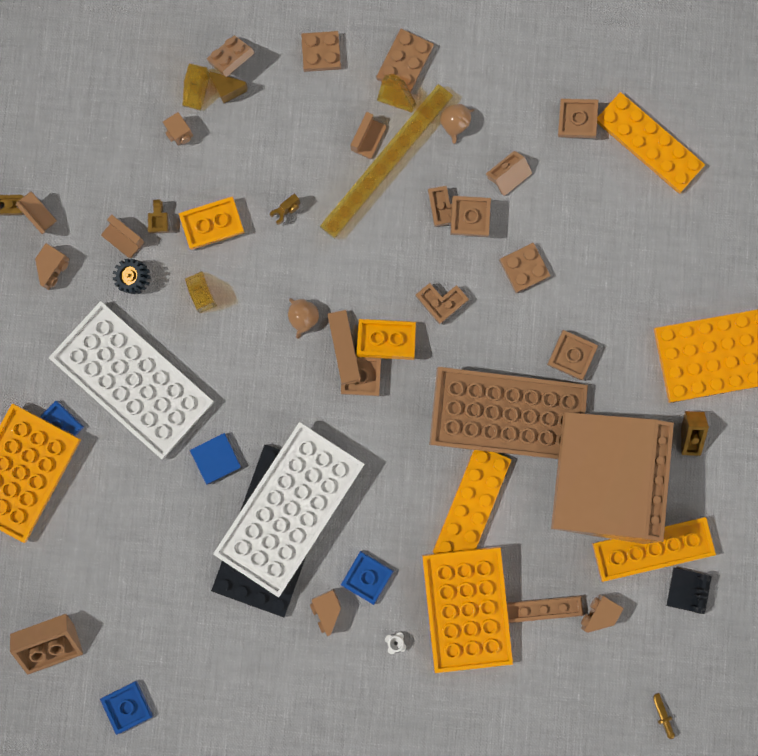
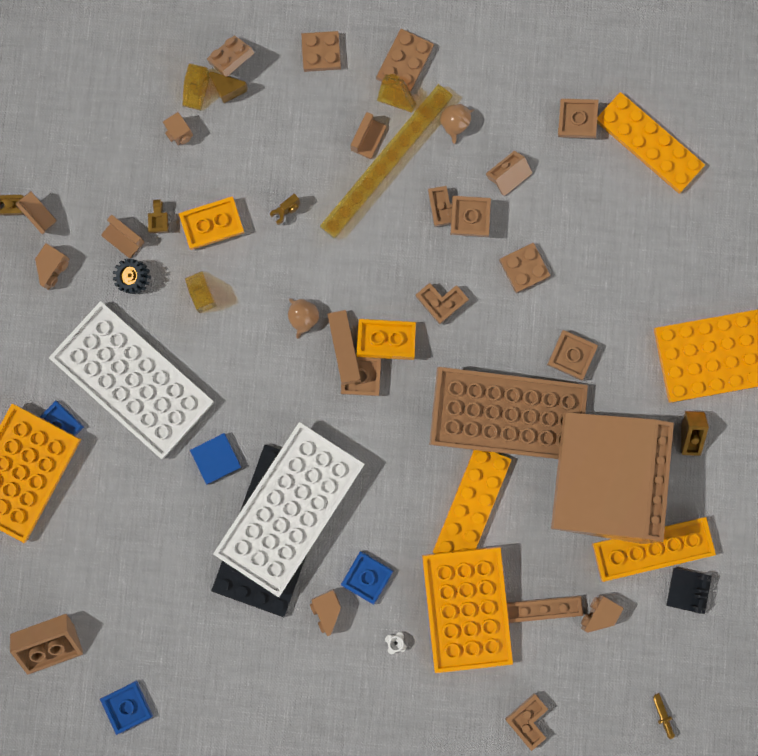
none -> medium nougat plate [505,693,548,751]

